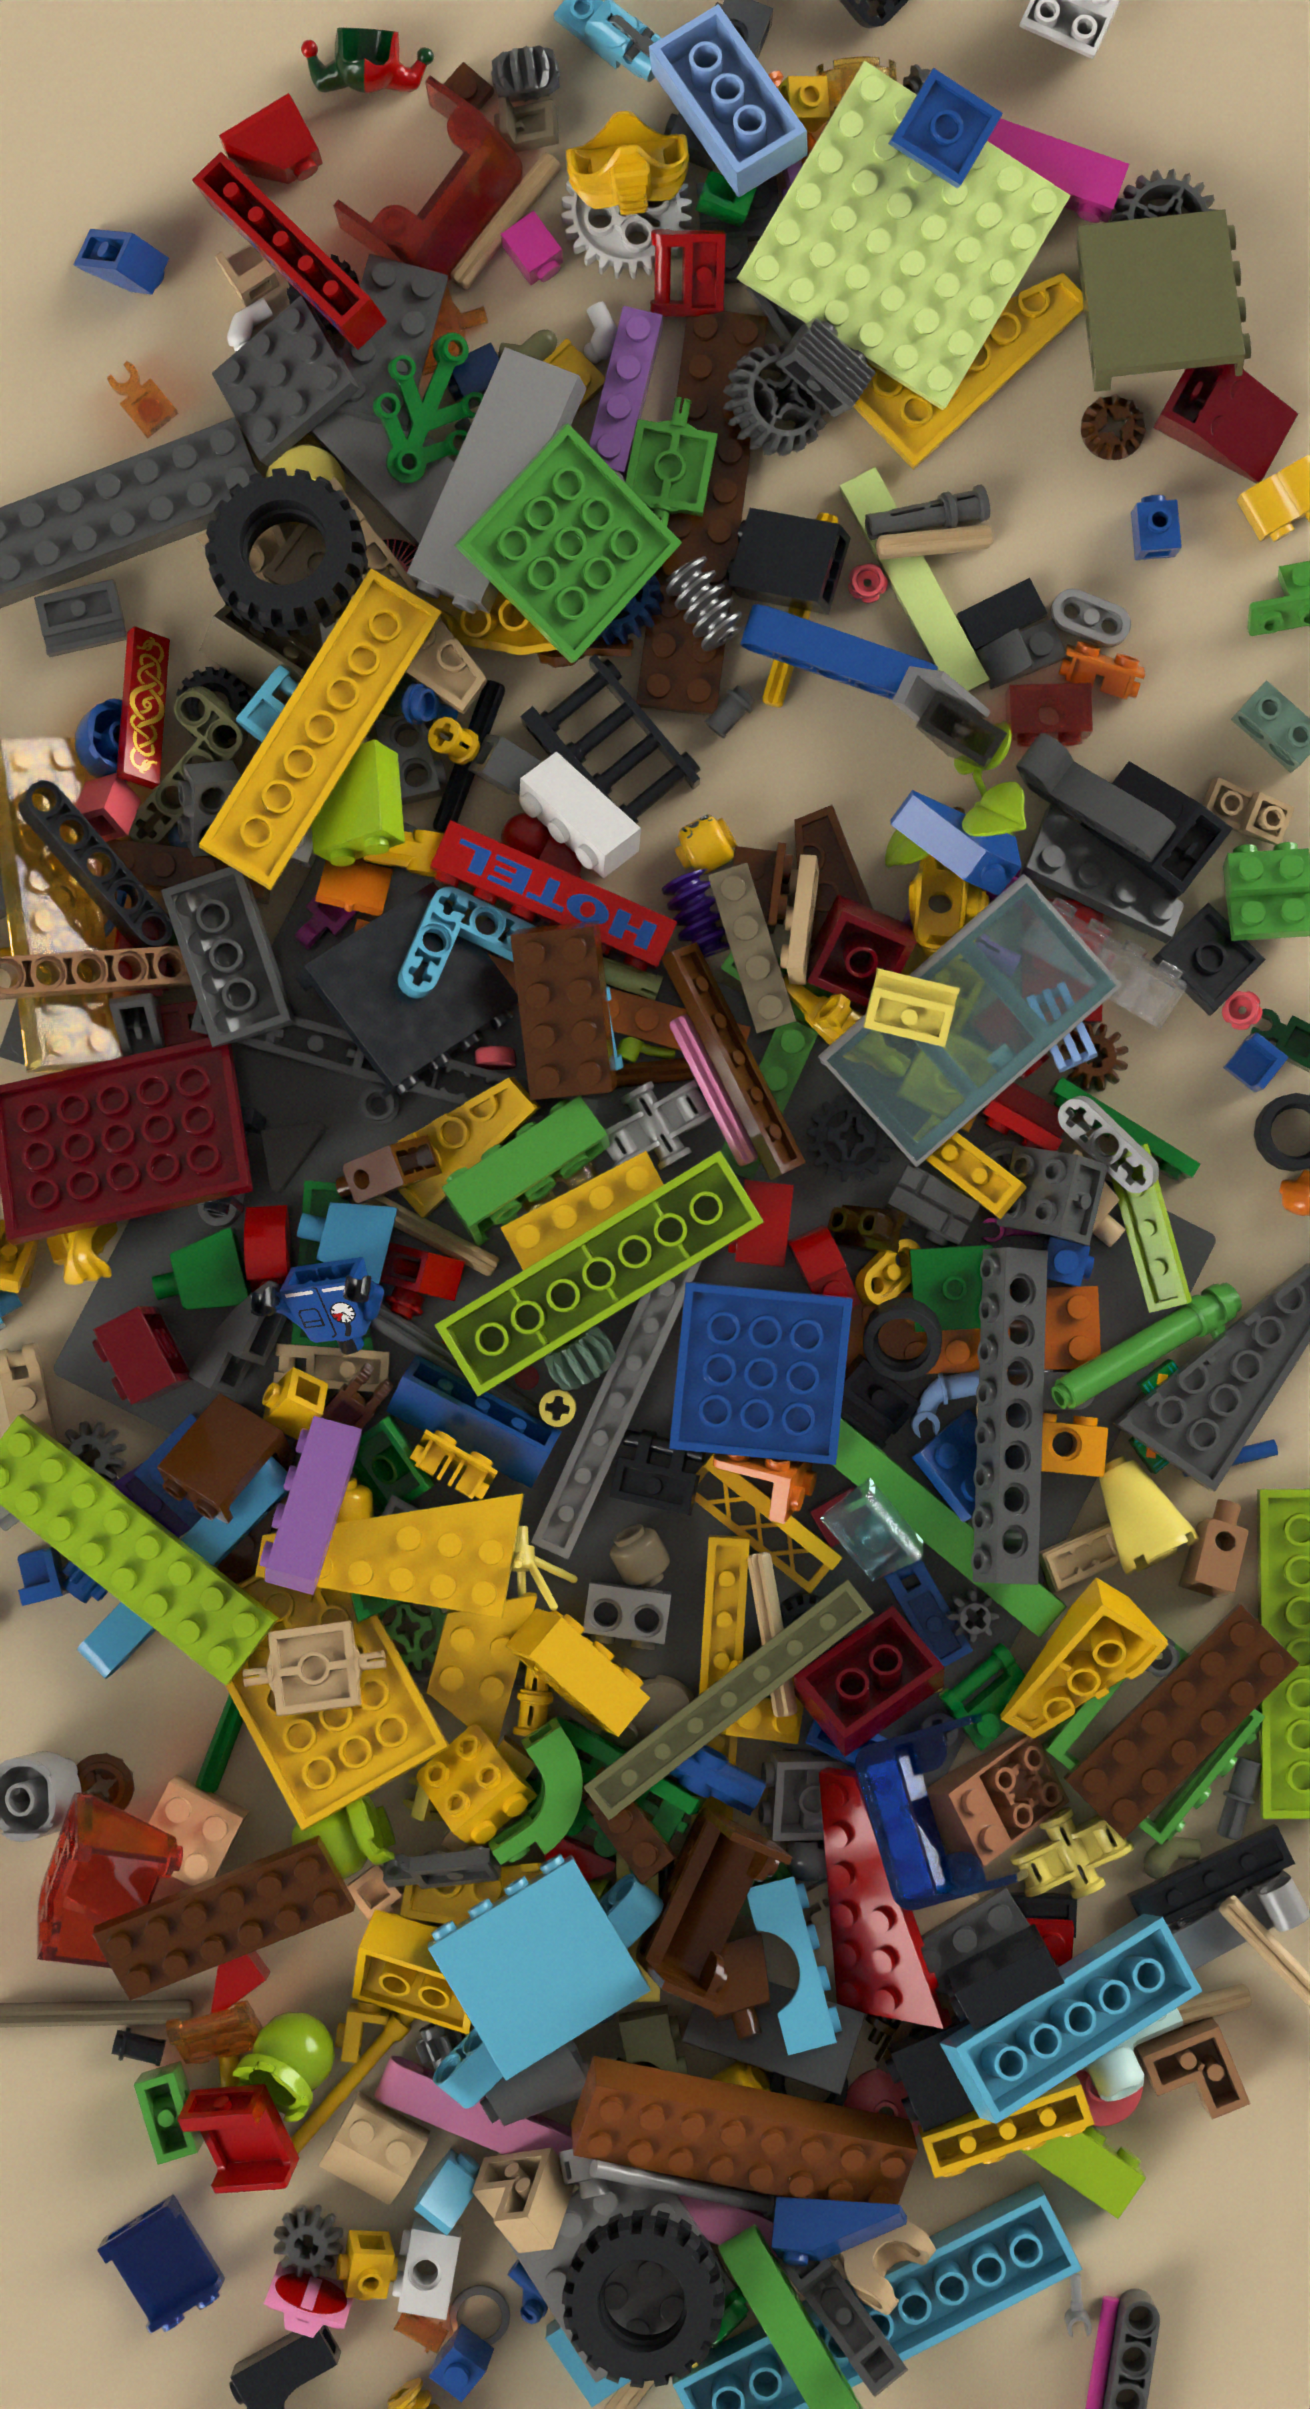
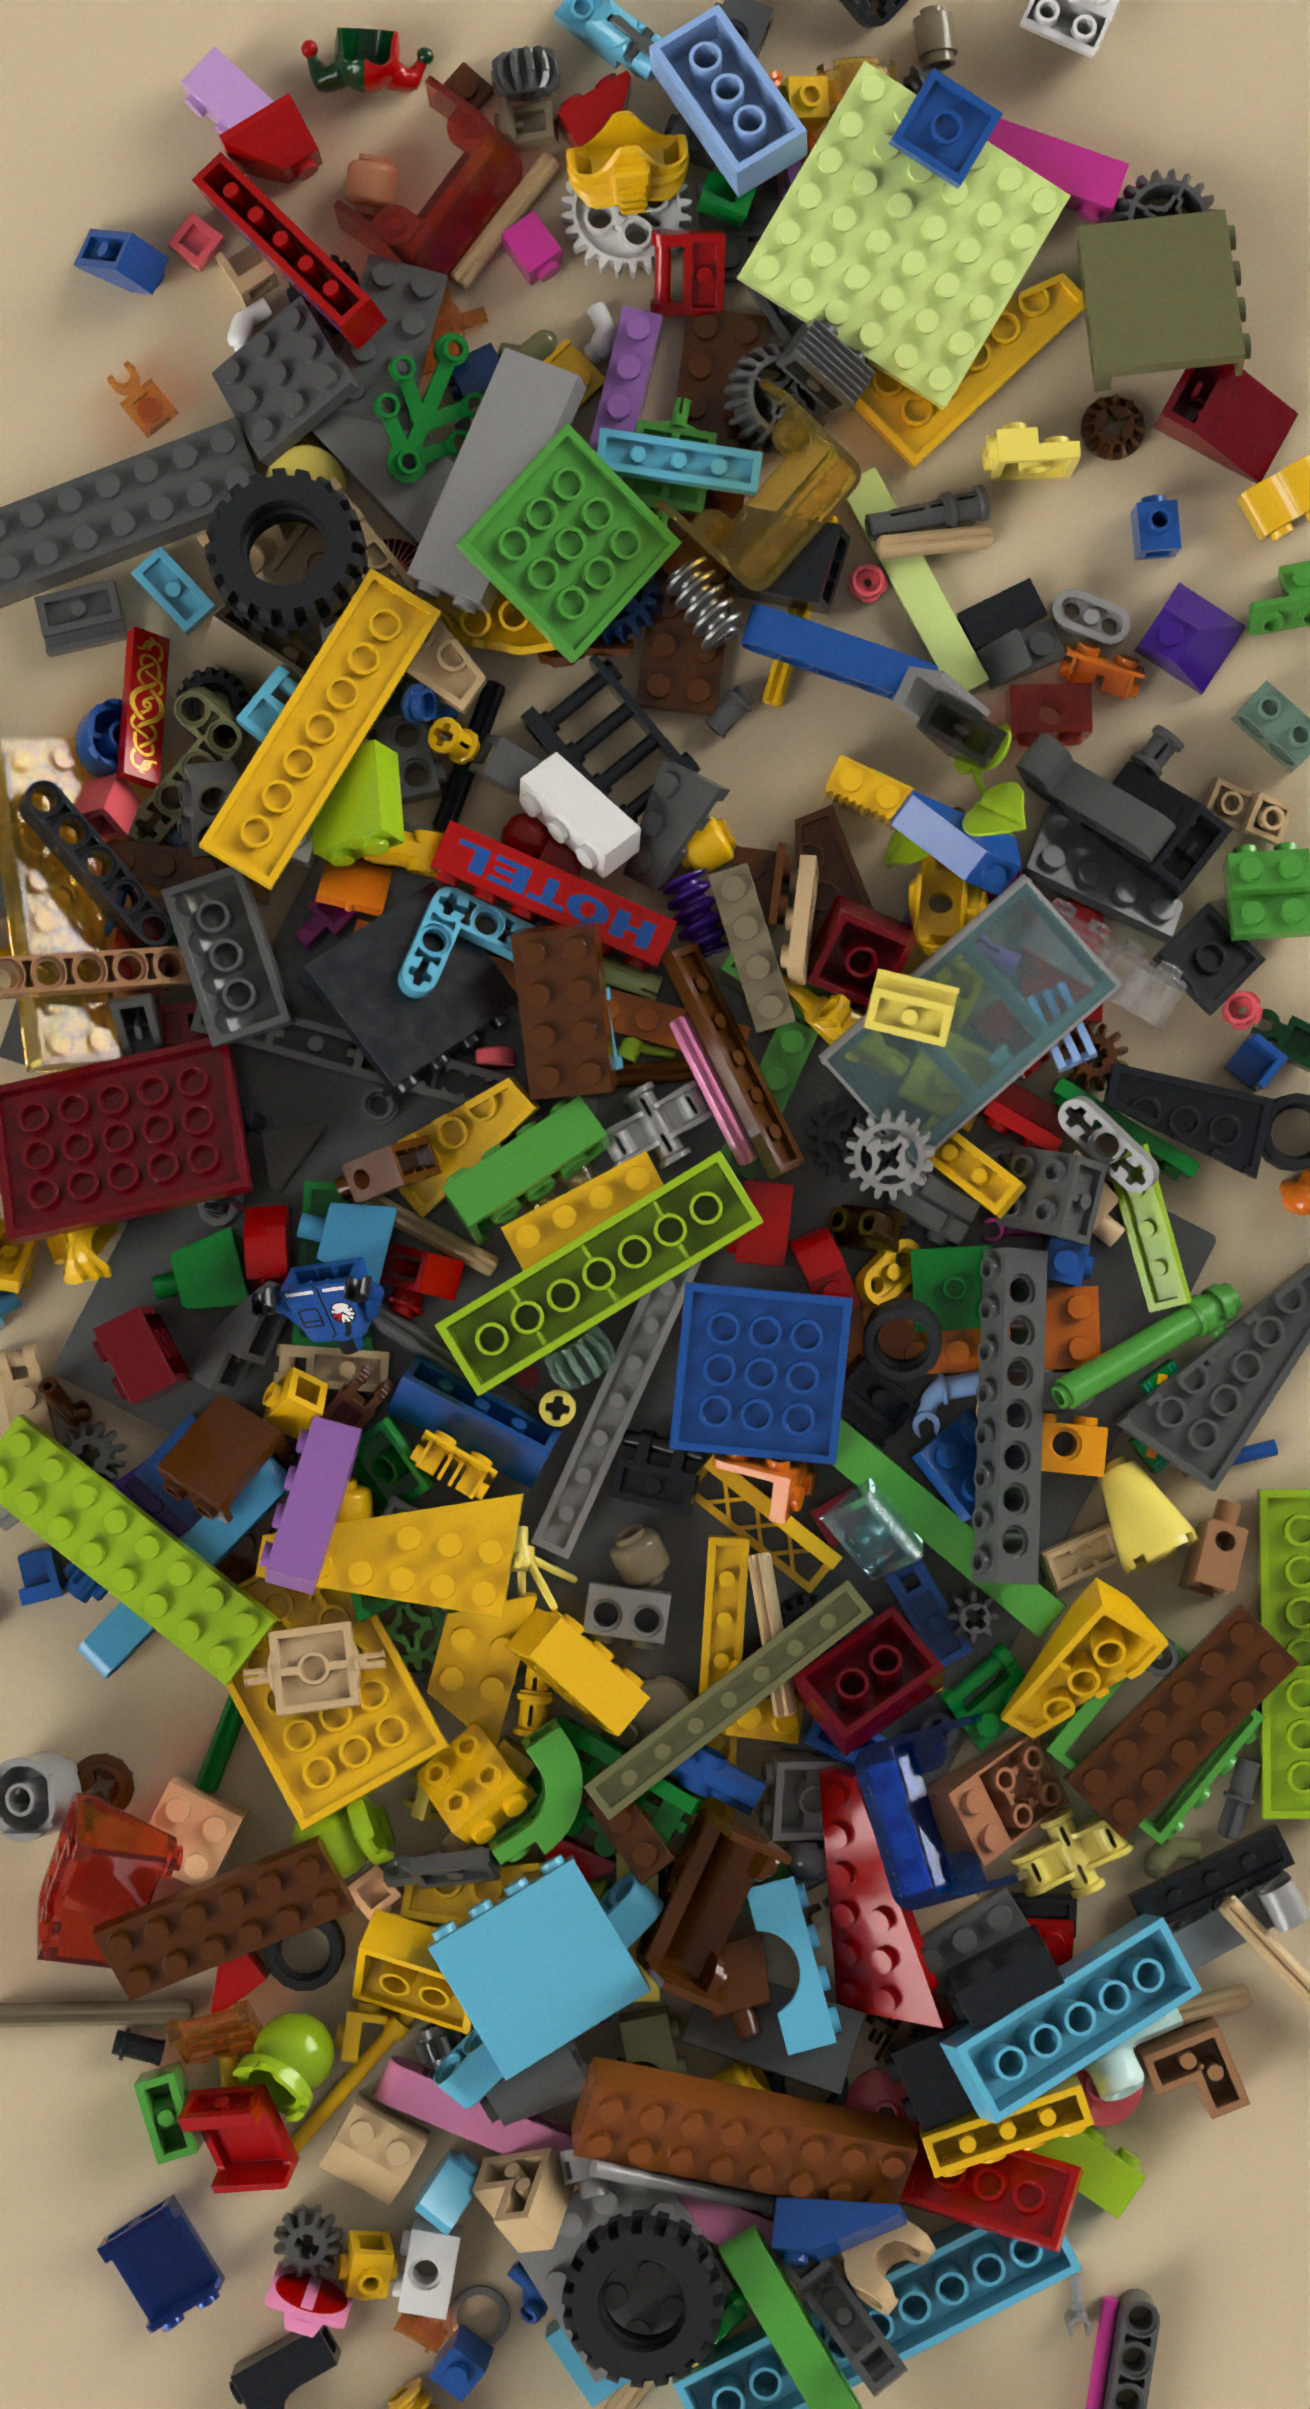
none -> reddish brown arm [38,1377,93,1427]
none -> medium azure plate [131,546,217,635]
none -> coral plate [167,212,226,273]
none -> lavender brick [181,46,274,135]
none -> black tyre [265,1920,345,1991]
none -> nougat head [344,153,399,217]
none -> red slope [557,70,631,148]
none -> medium azure plate [596,427,763,496]
none -> dark grey wing [623,760,730,890]
none -> clear yellow windscreen [655,379,861,591]
none -> yellow brick [823,754,914,830]
none -> light grey gear [844,1109,936,1200]
none -> red plate [900,2134,1083,2253]
none -> dark tan brick [913,5,958,71]
none -> light yellow plate [981,422,1081,483]
none -> black wing [1103,1063,1274,1179]
none -> dark grey bush [1130,725,1184,778]
none -> dark purple slope [1134,582,1247,695]

